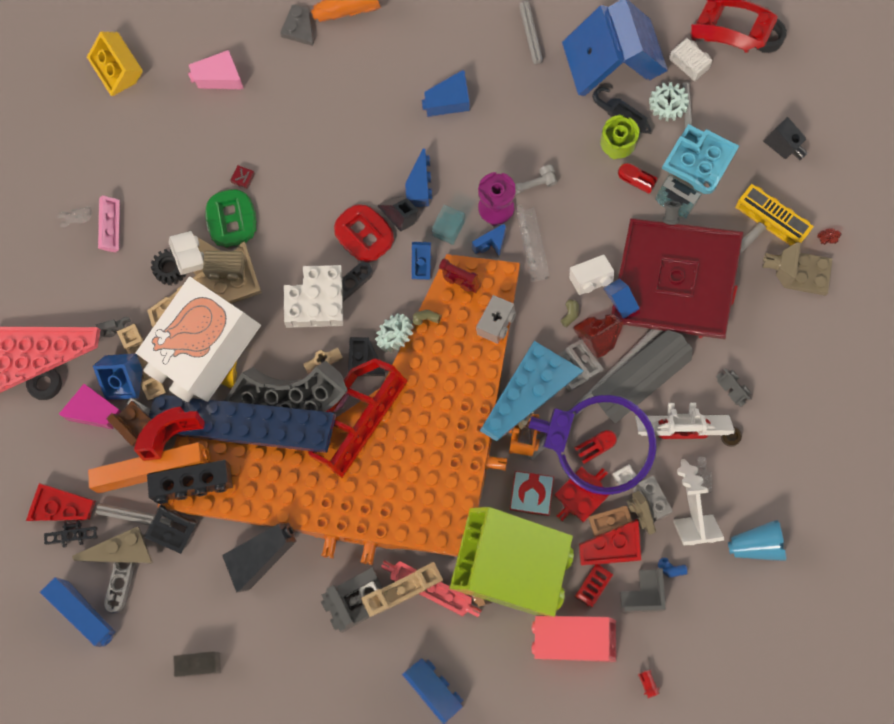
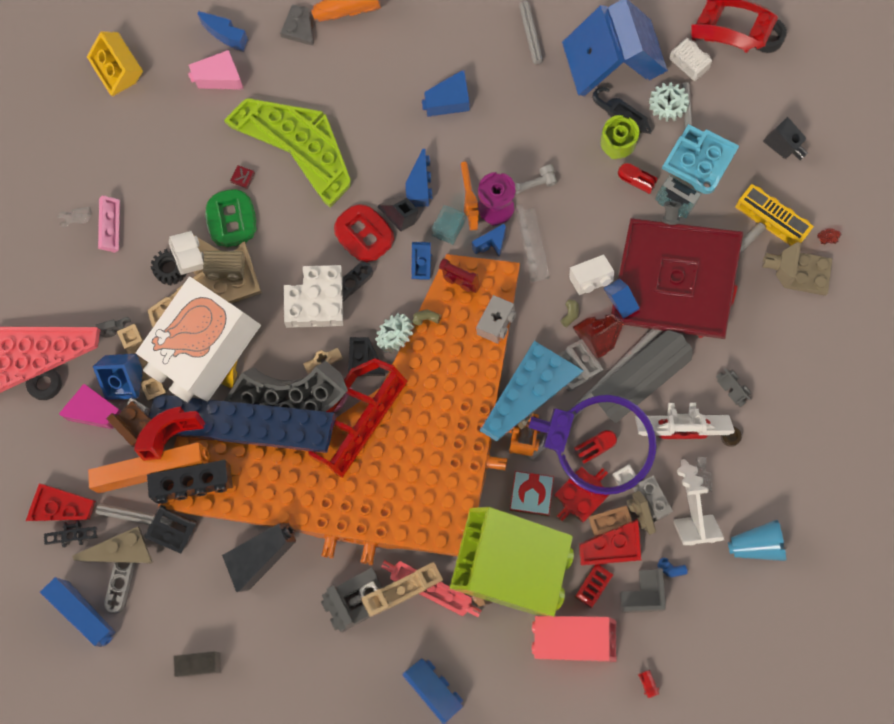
none -> blue slope [197,11,248,51]
none -> lime wing [224,99,351,208]
none -> orange piece [460,162,479,231]

